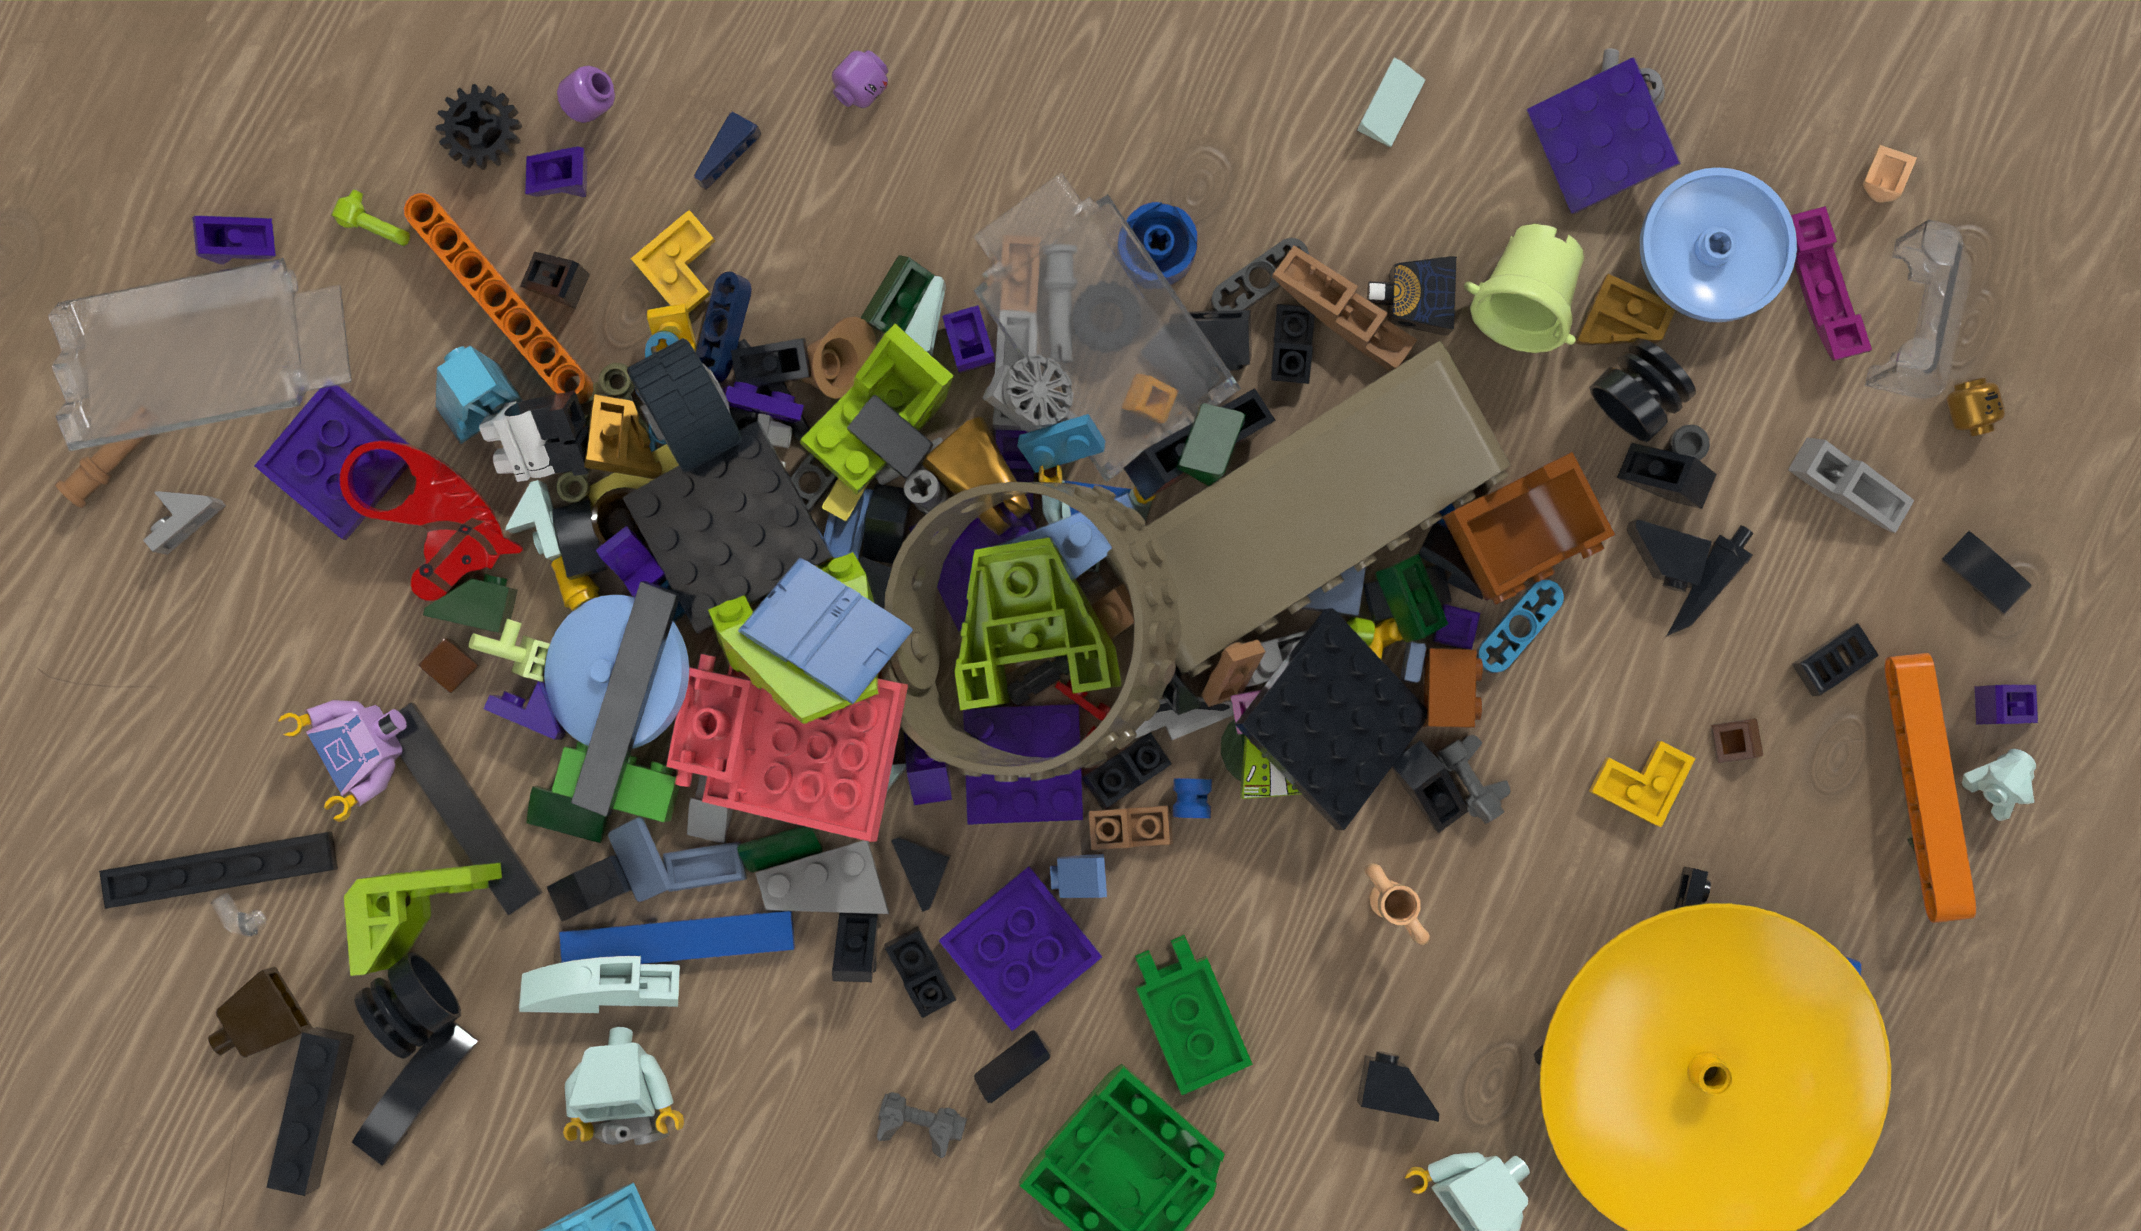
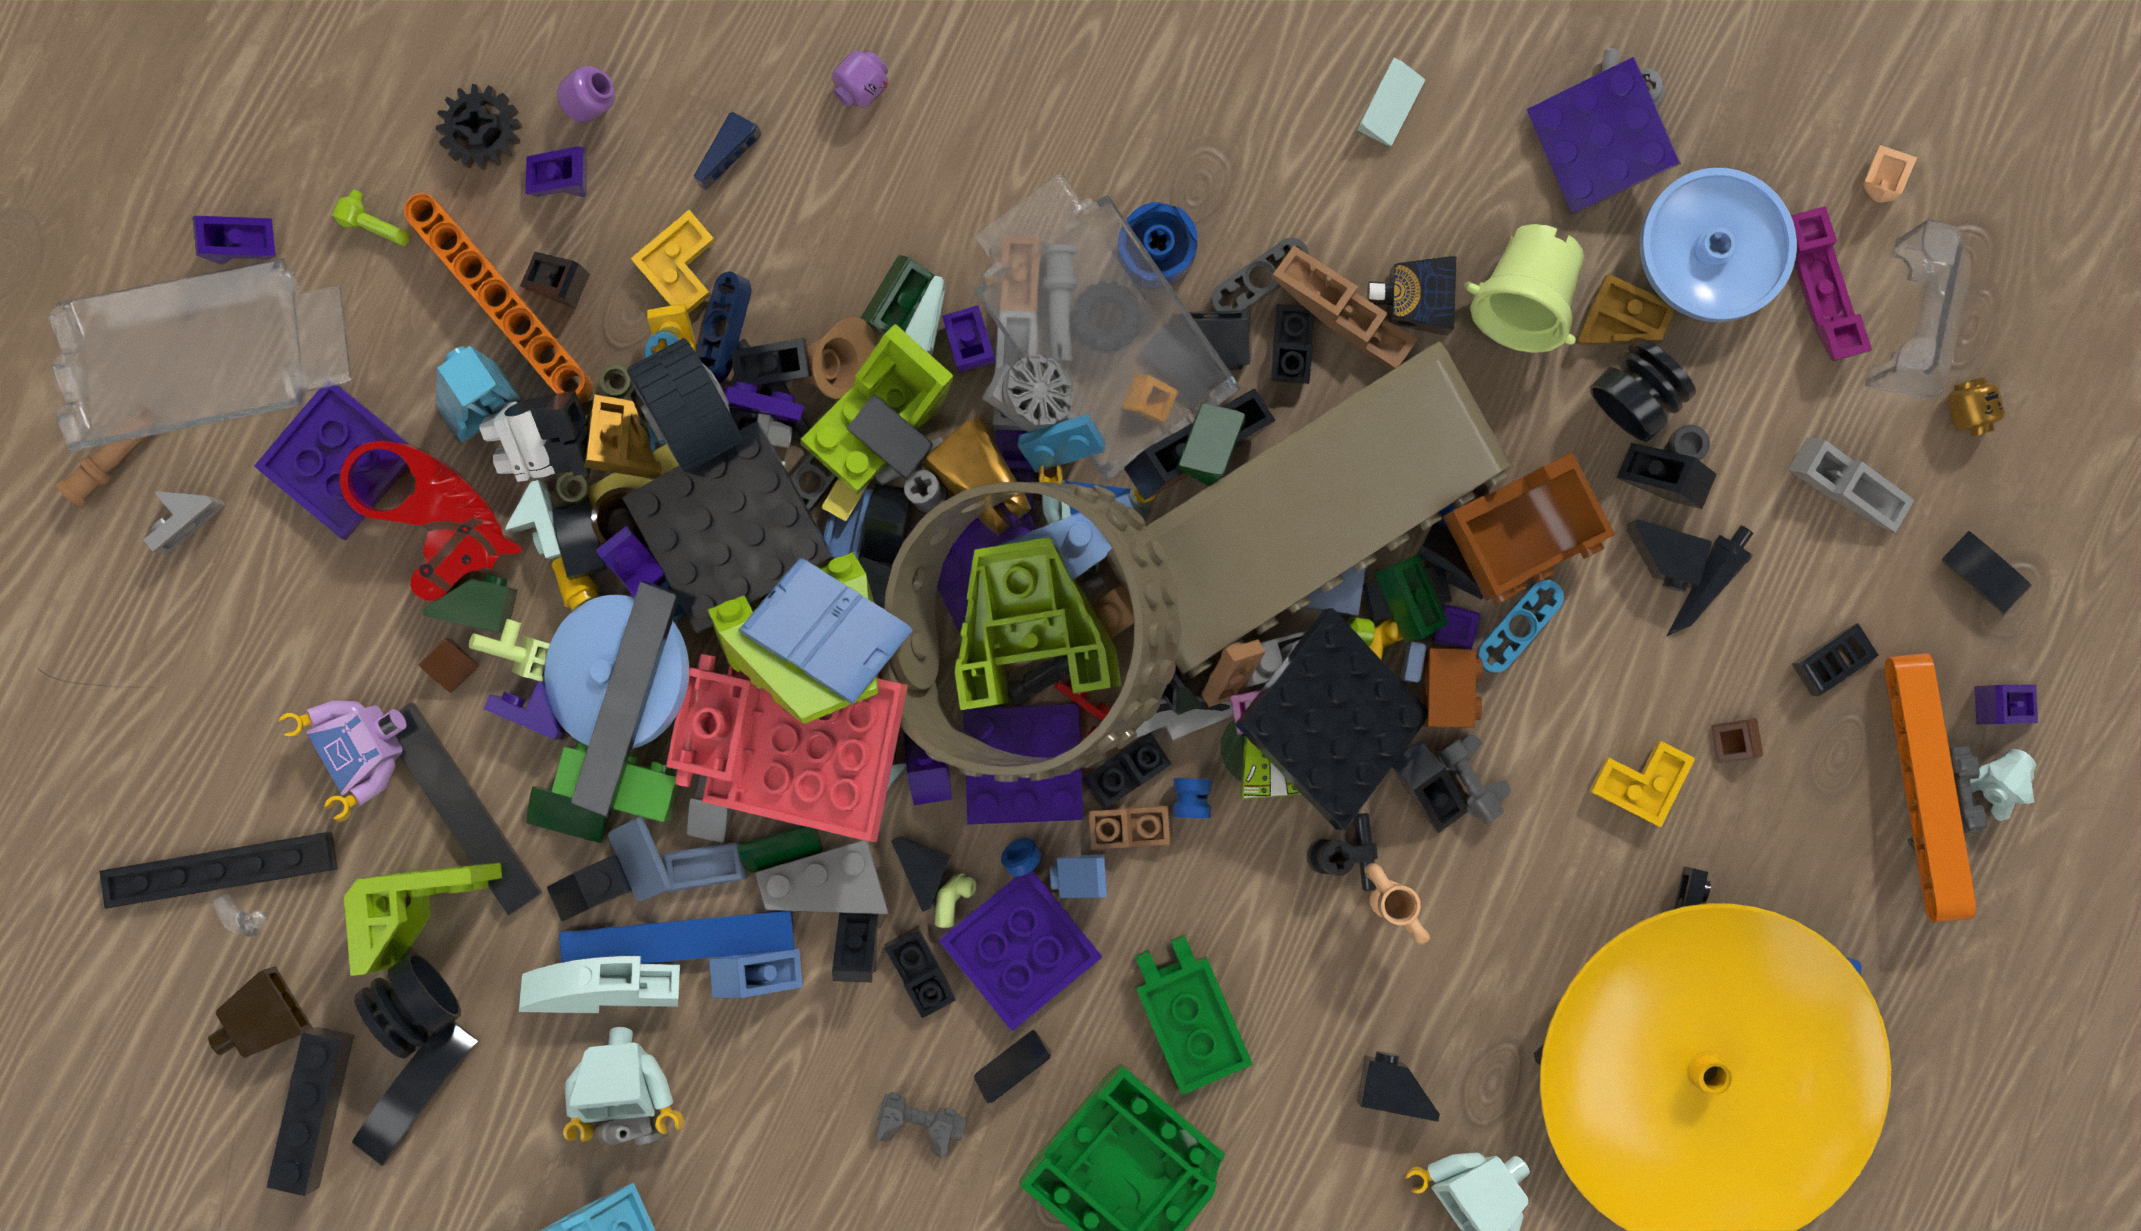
none -> medium blue slope [709,949,803,998]
none -> yellowish green arm [934,873,976,928]
none -> blue tile [1001,838,1042,876]
none -> black piece [1307,813,1378,891]
none -> dark grey piece [1949,746,1987,833]

